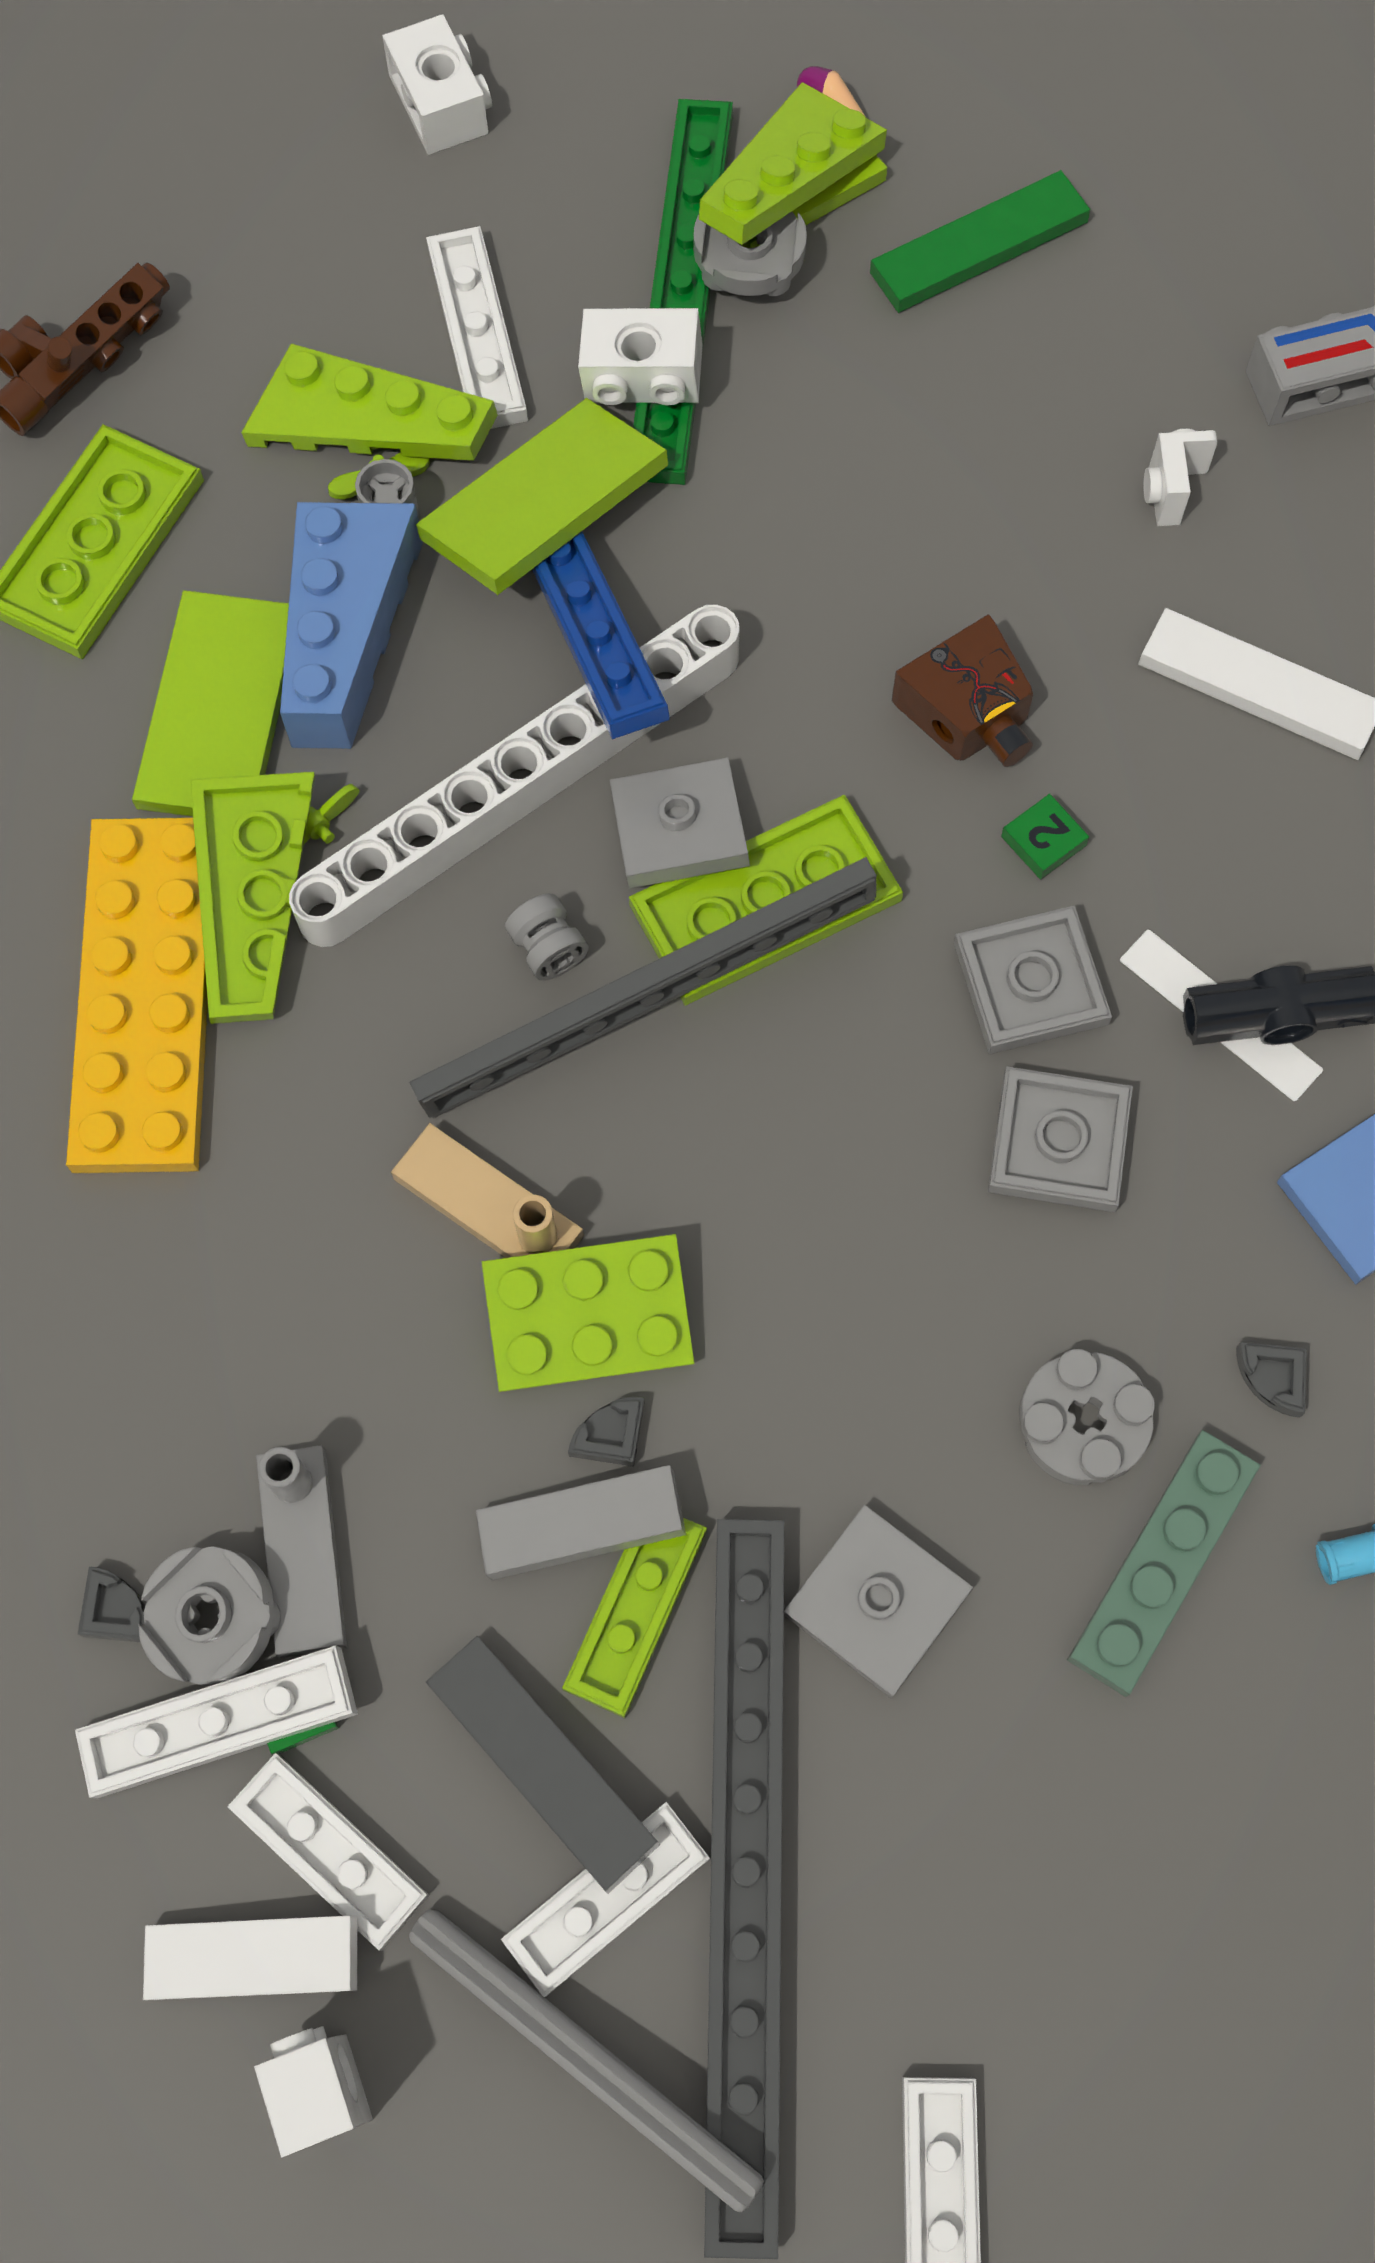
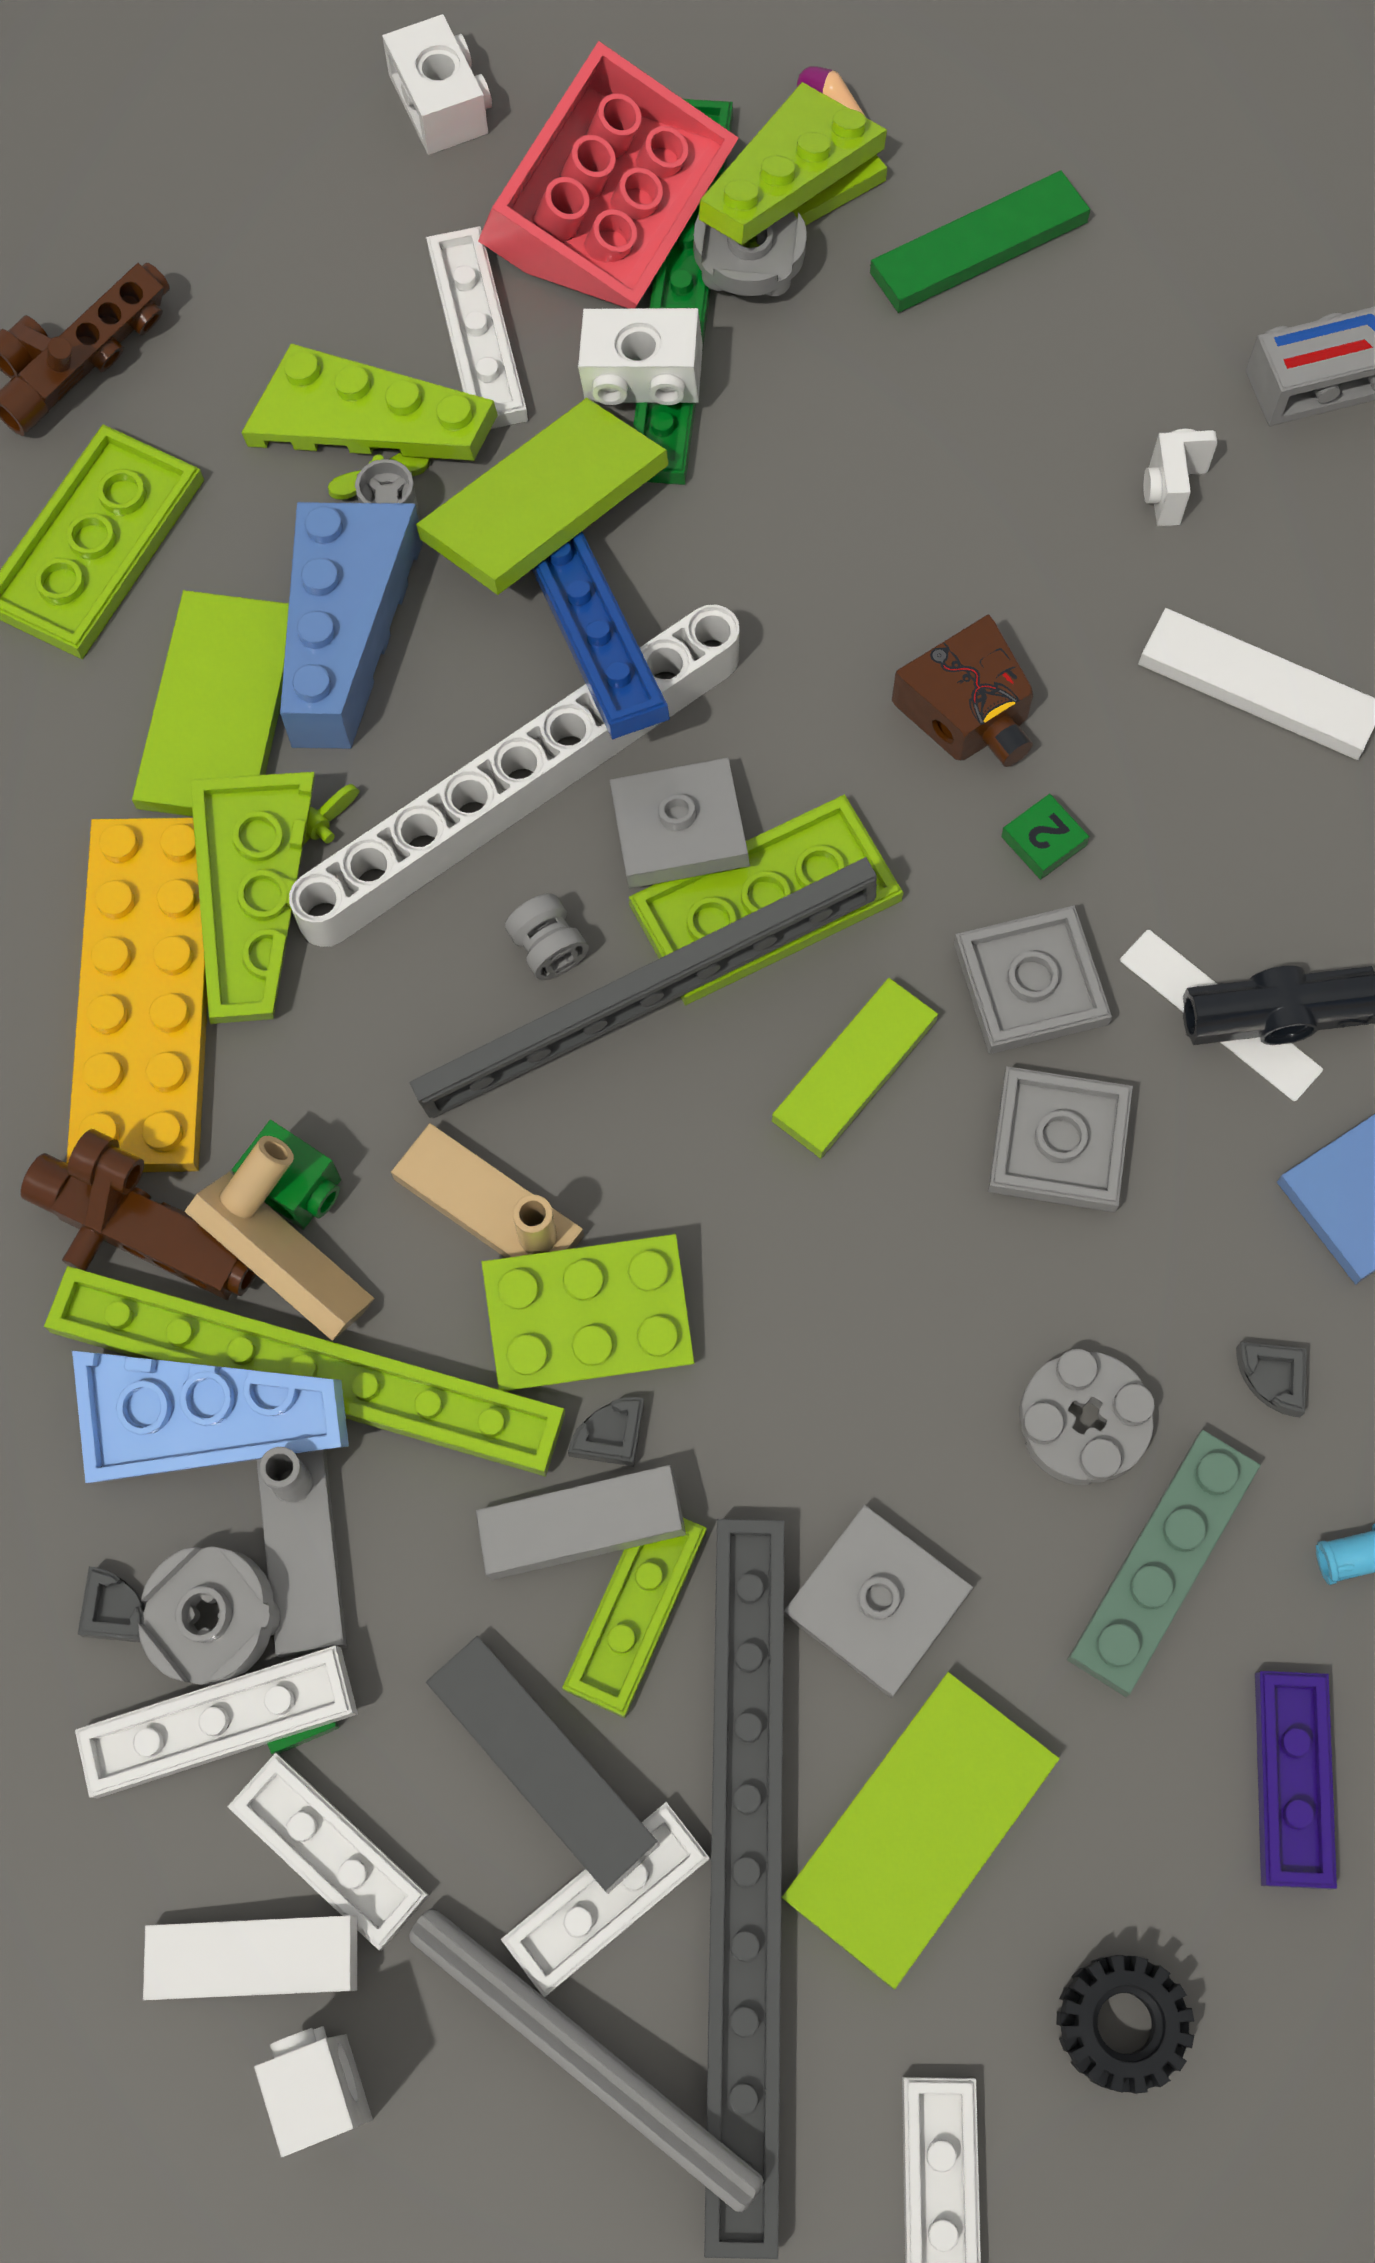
none -> reddish brown piece [21,1129,256,1301]
none -> lime plate [44,1266,565,1477]
none -> light blue wing [72,1351,349,1483]
none -> tan piece [184,1136,375,1341]
none -> green brick [231,1119,341,1230]
none -> coral slope [478,41,739,308]
none -> lime tile [772,978,938,1159]
none -> lime tile [781,1672,1060,1990]
none -> black tyre [1056,1955,1195,2094]
none -> dark purple tile [1255,1671,1337,1889]

